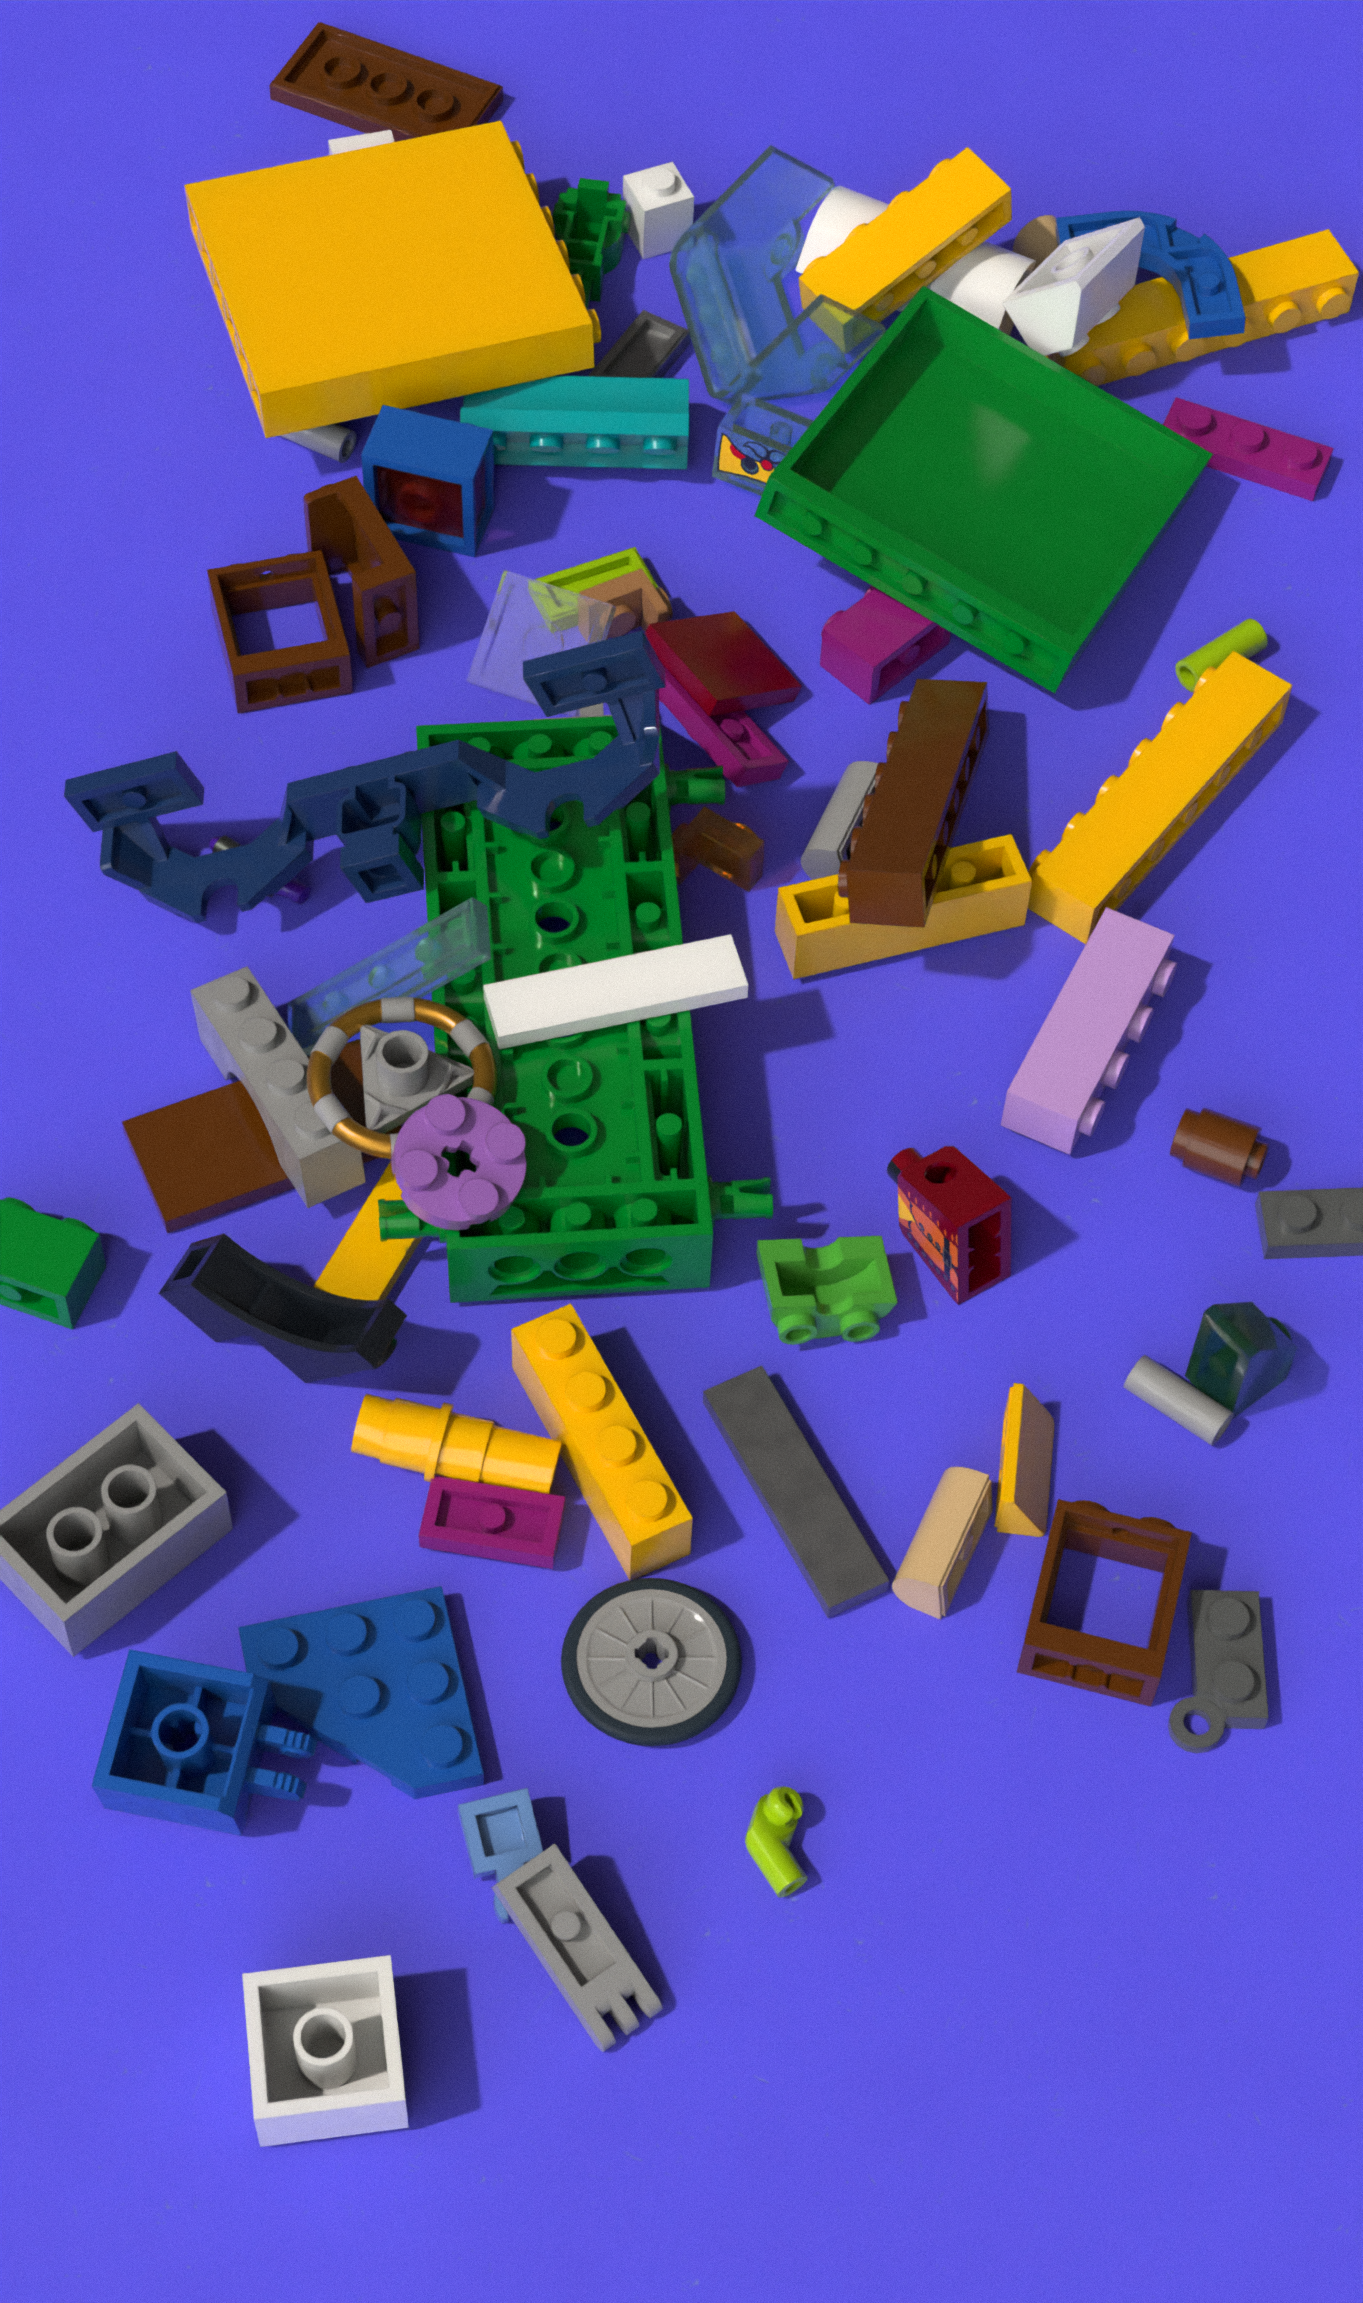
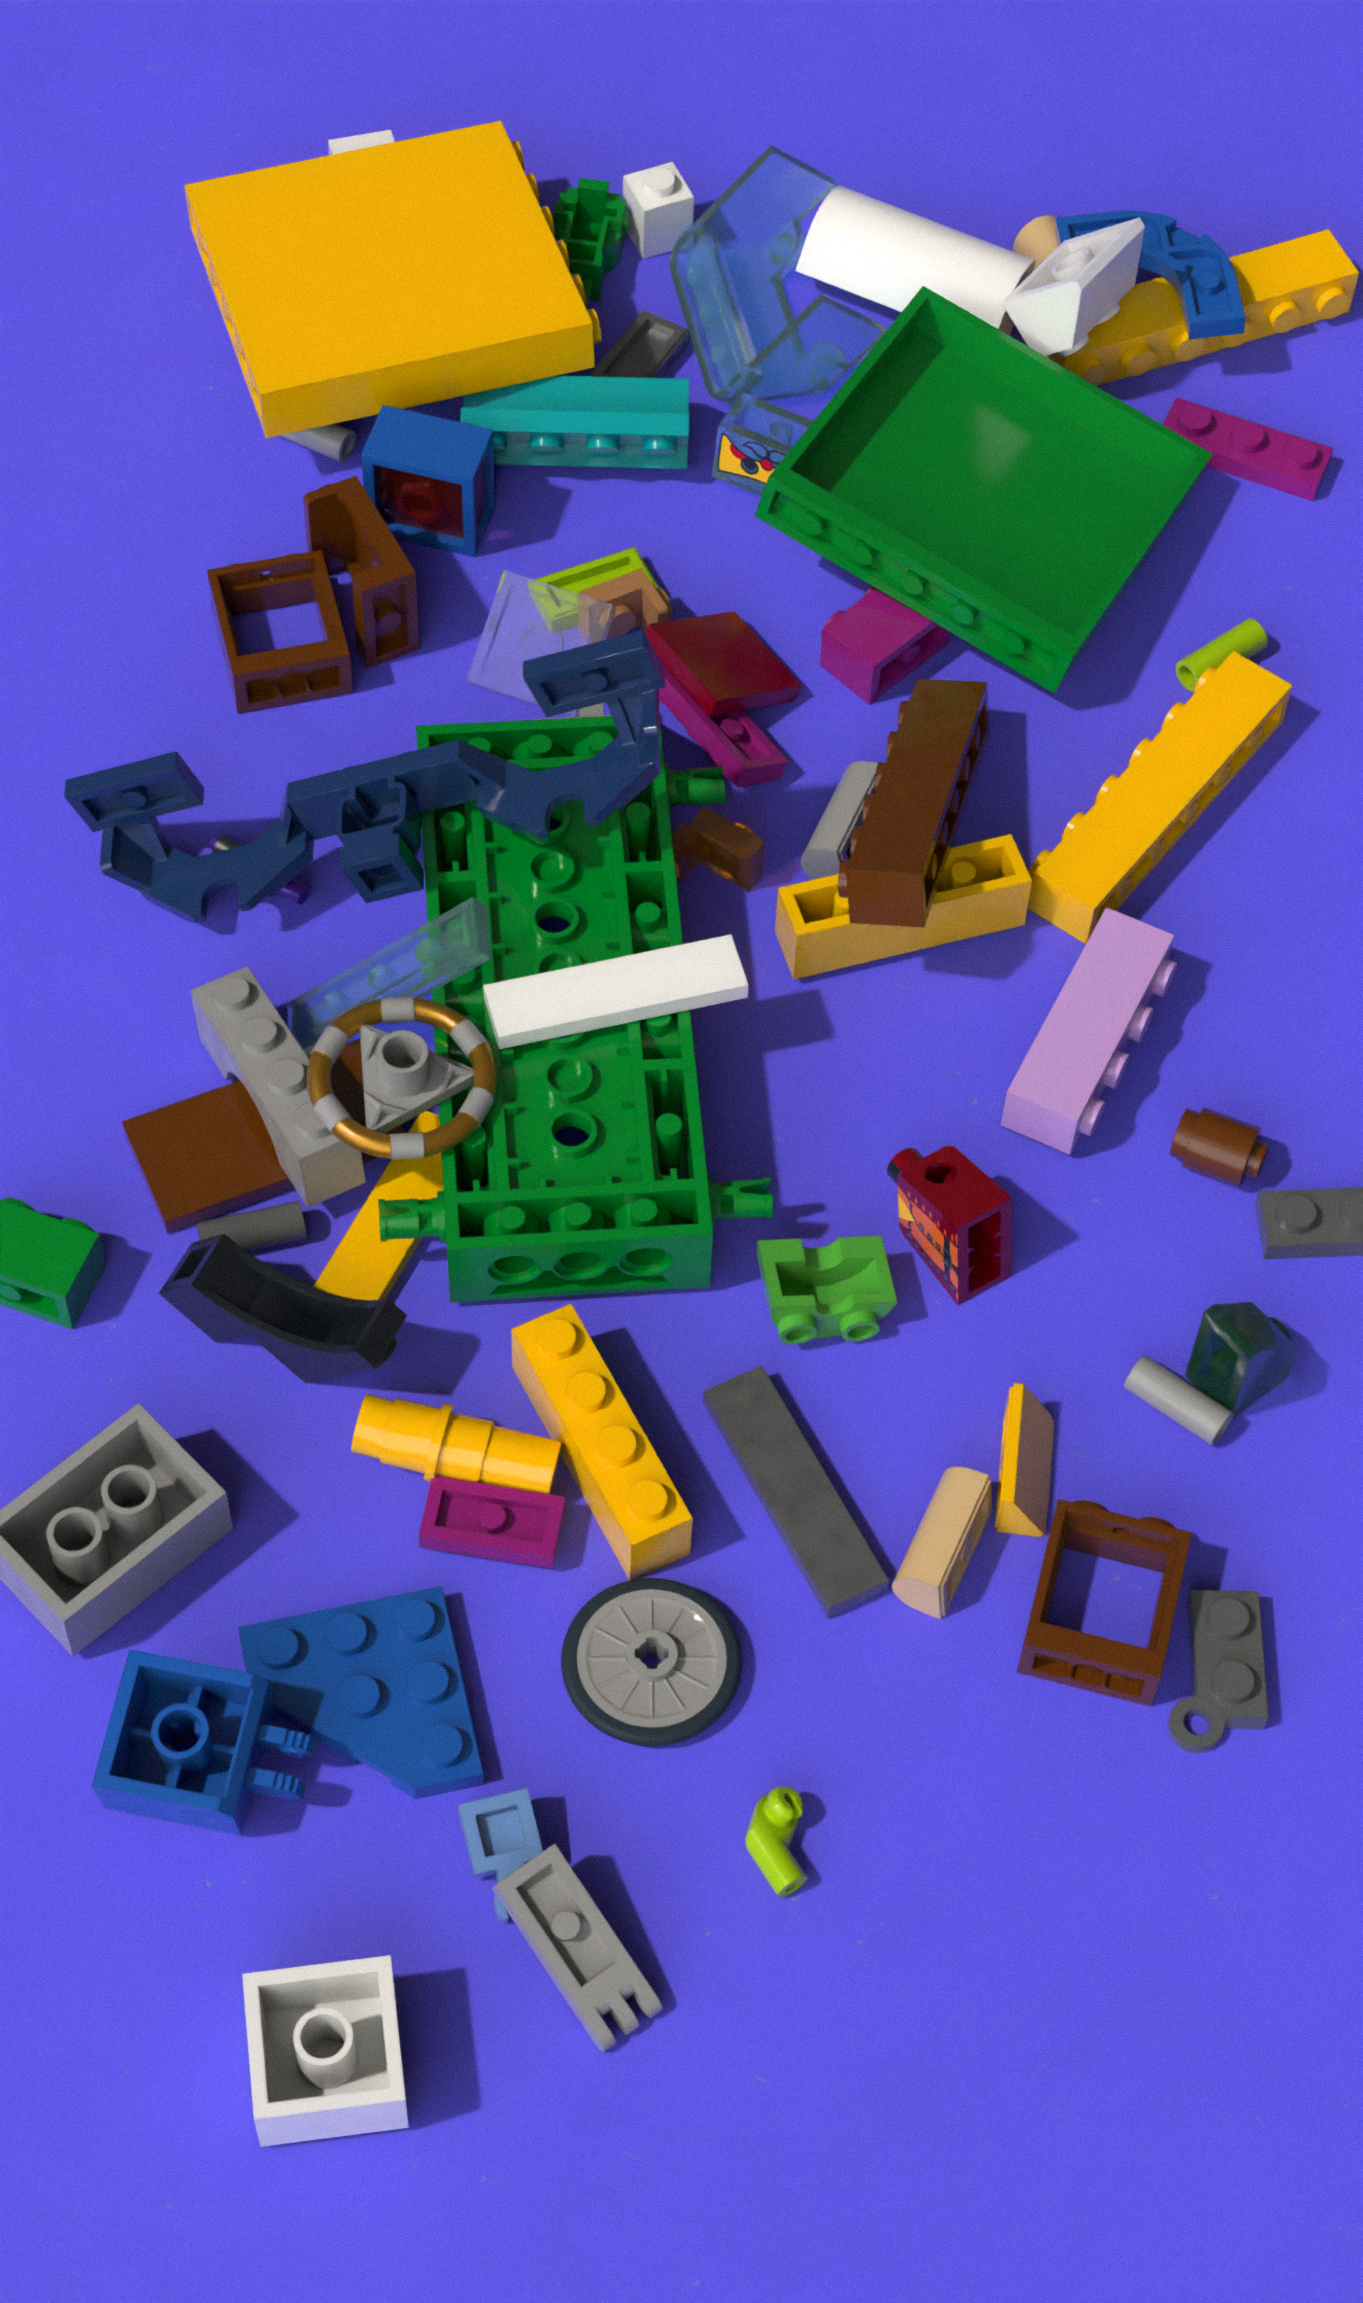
reddish brown tile [269,22,503,142] -> none
medium lavender plate [391,1094,526,1231] -> none
yellow brick [798,147,1012,350] -> none
none -> dark grey hinge [197,1201,307,1251]

